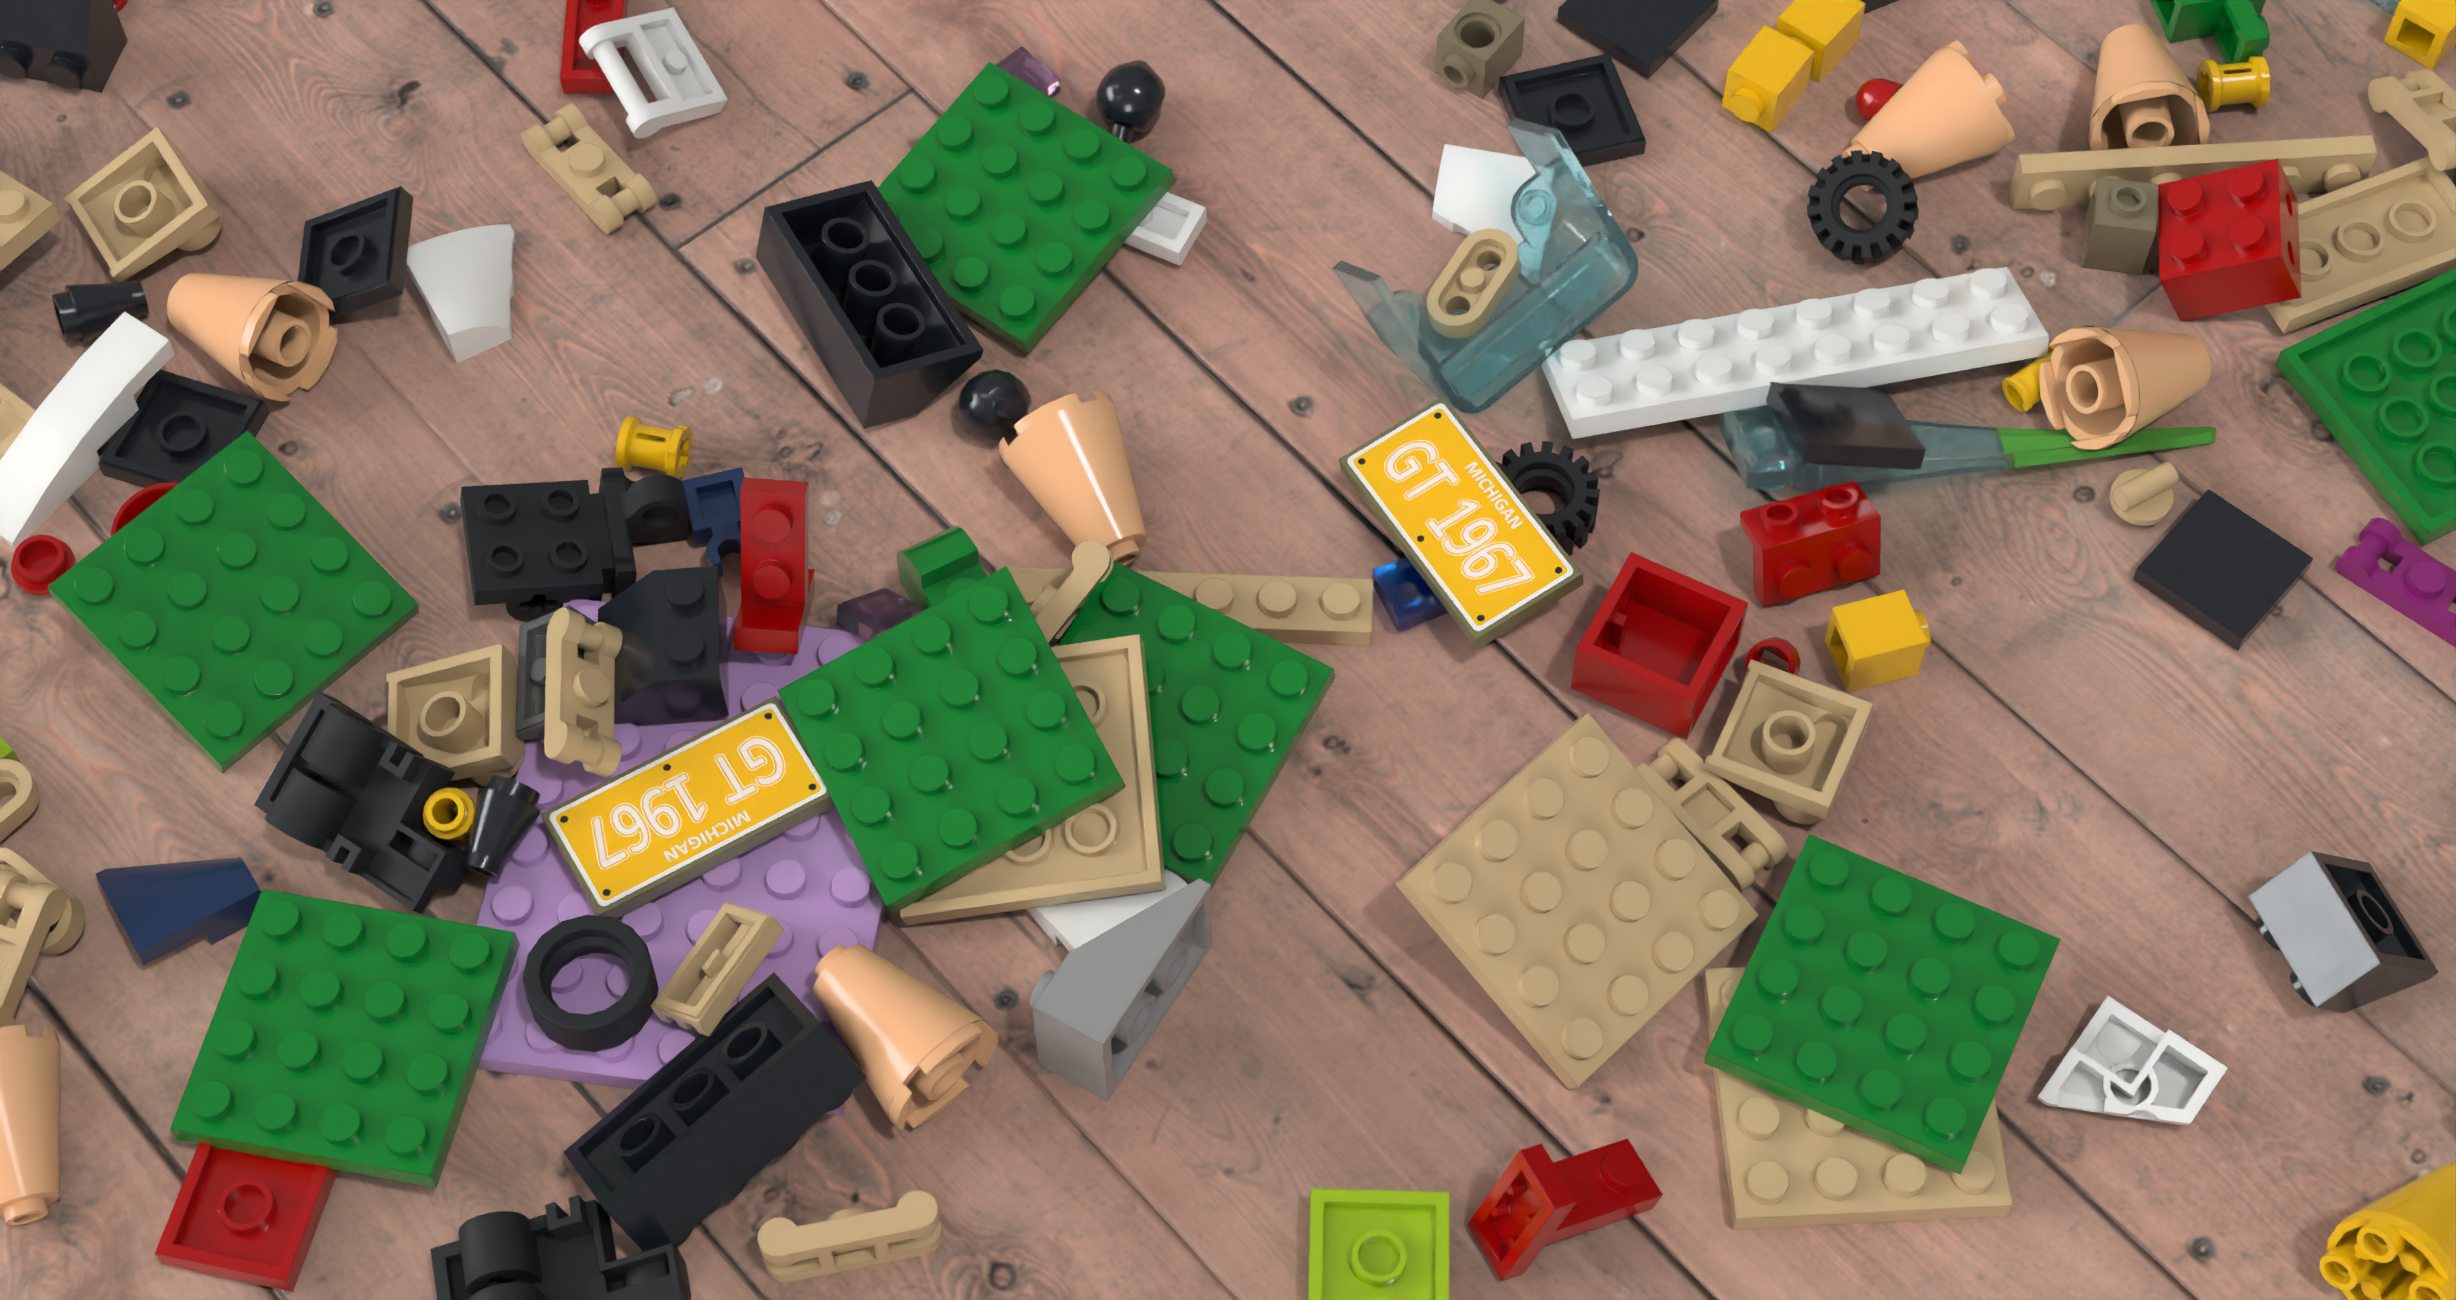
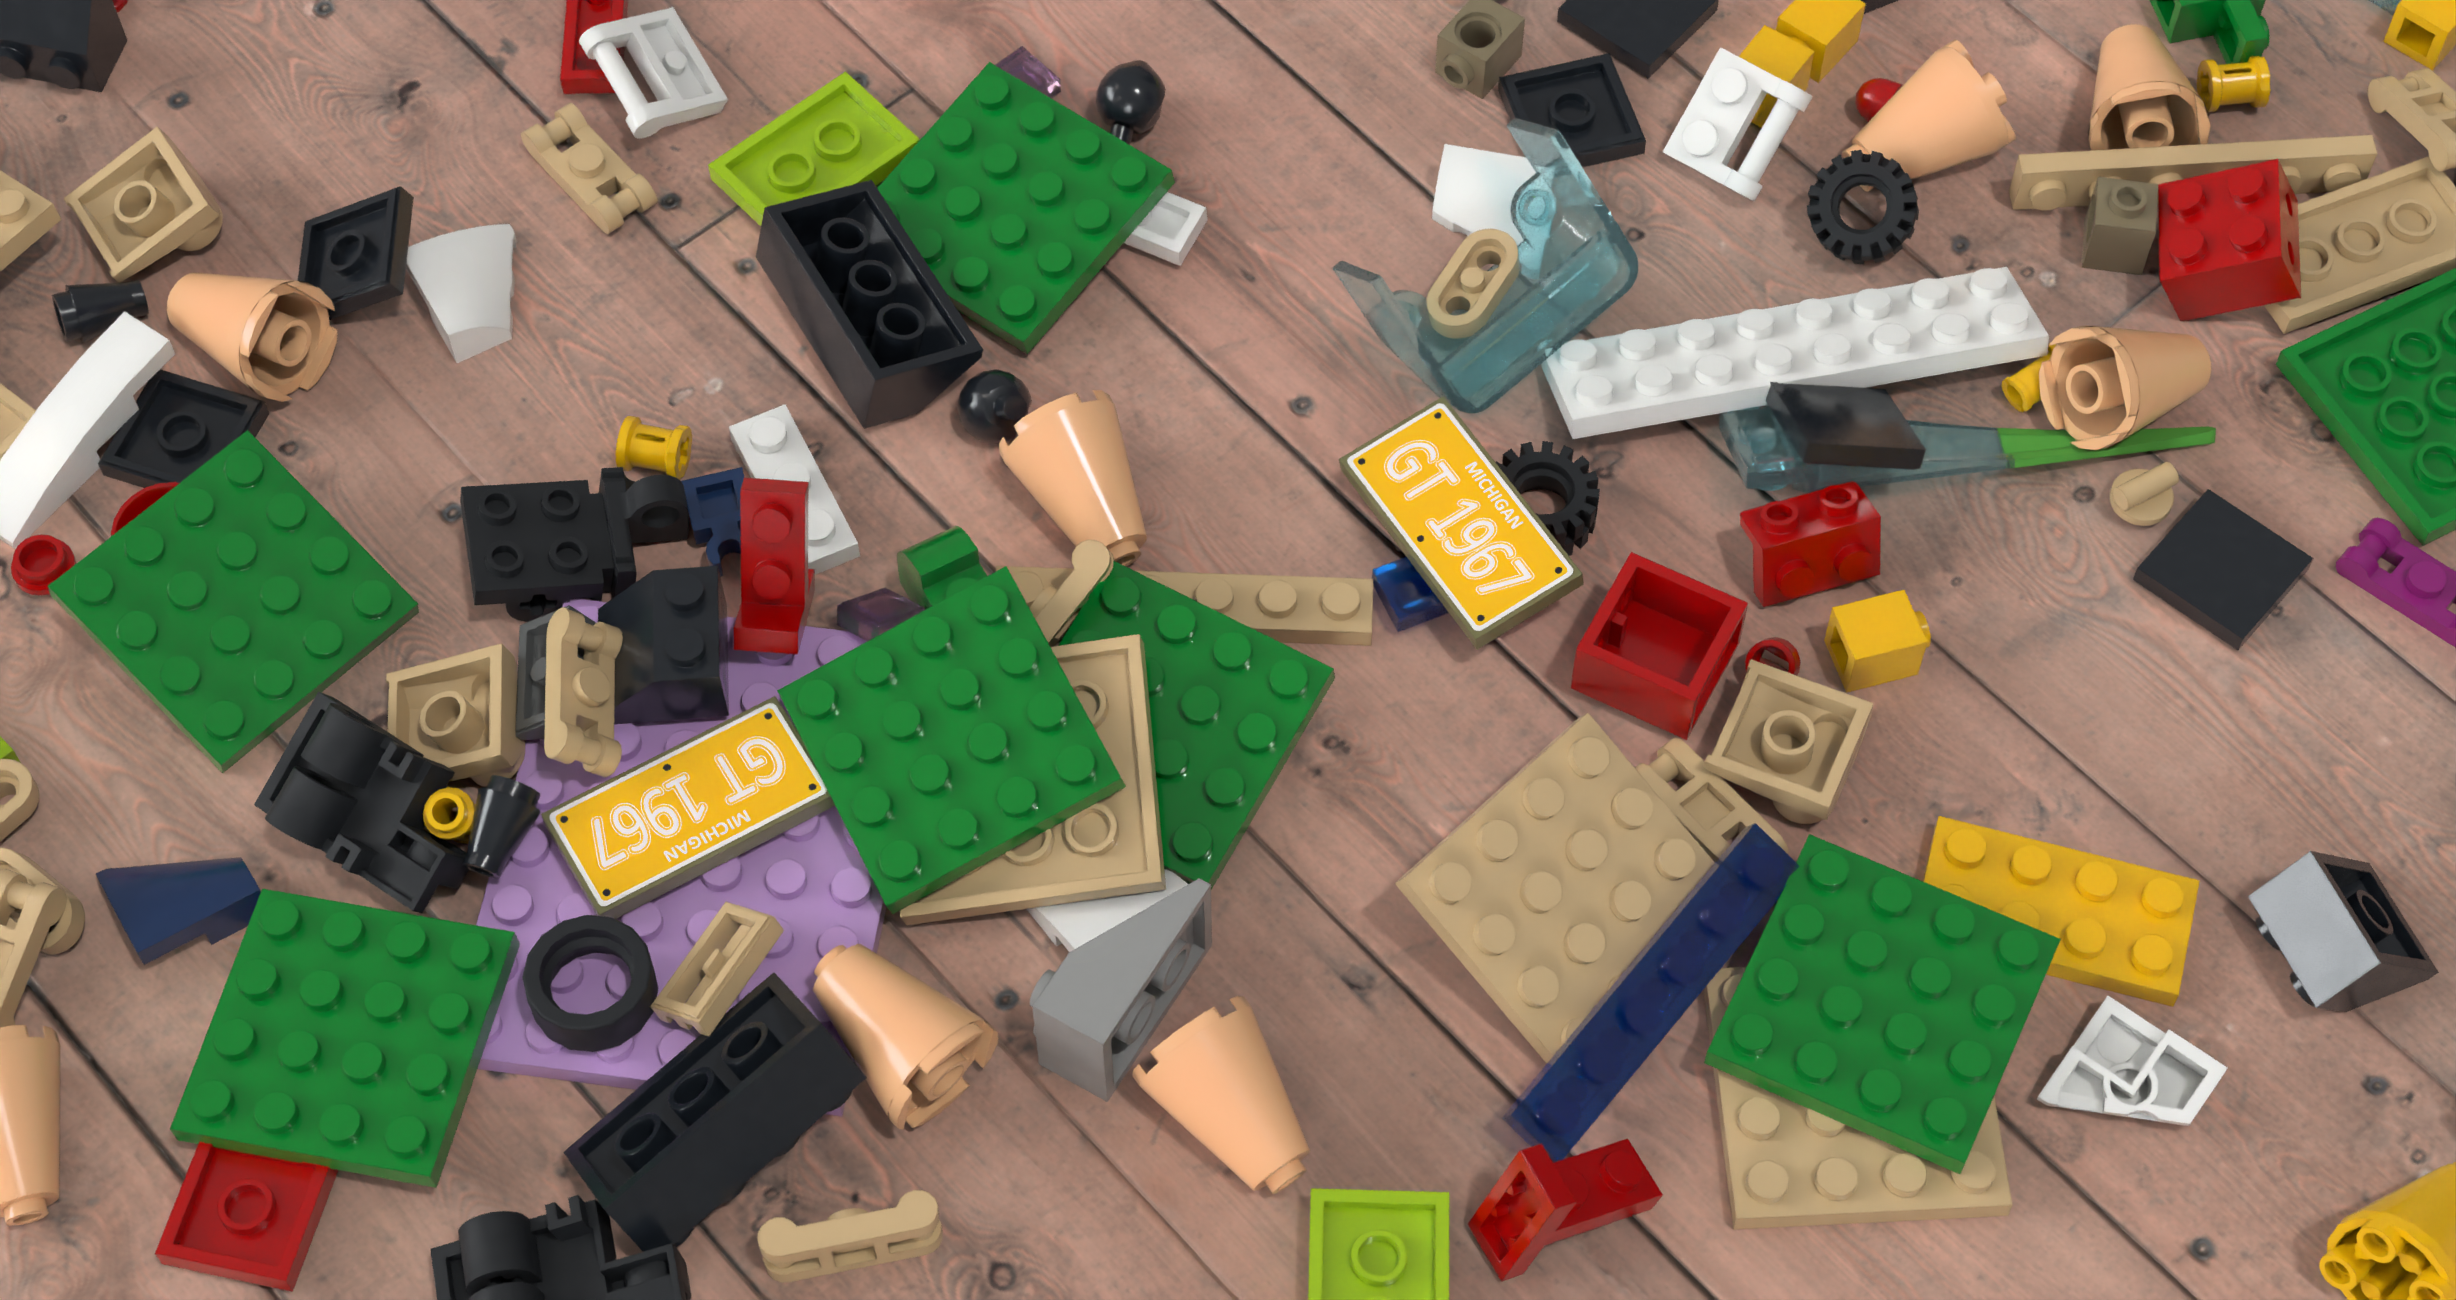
none -> lime plate [708,71,920,226]
none -> white plate [729,404,860,575]
none -> light nougat cone [1132,996,1310,1194]
none -> clear blue plate [1502,823,1800,1162]
none -> white plate [1663,47,1813,202]
none -> yellow plate [1923,816,2200,1007]

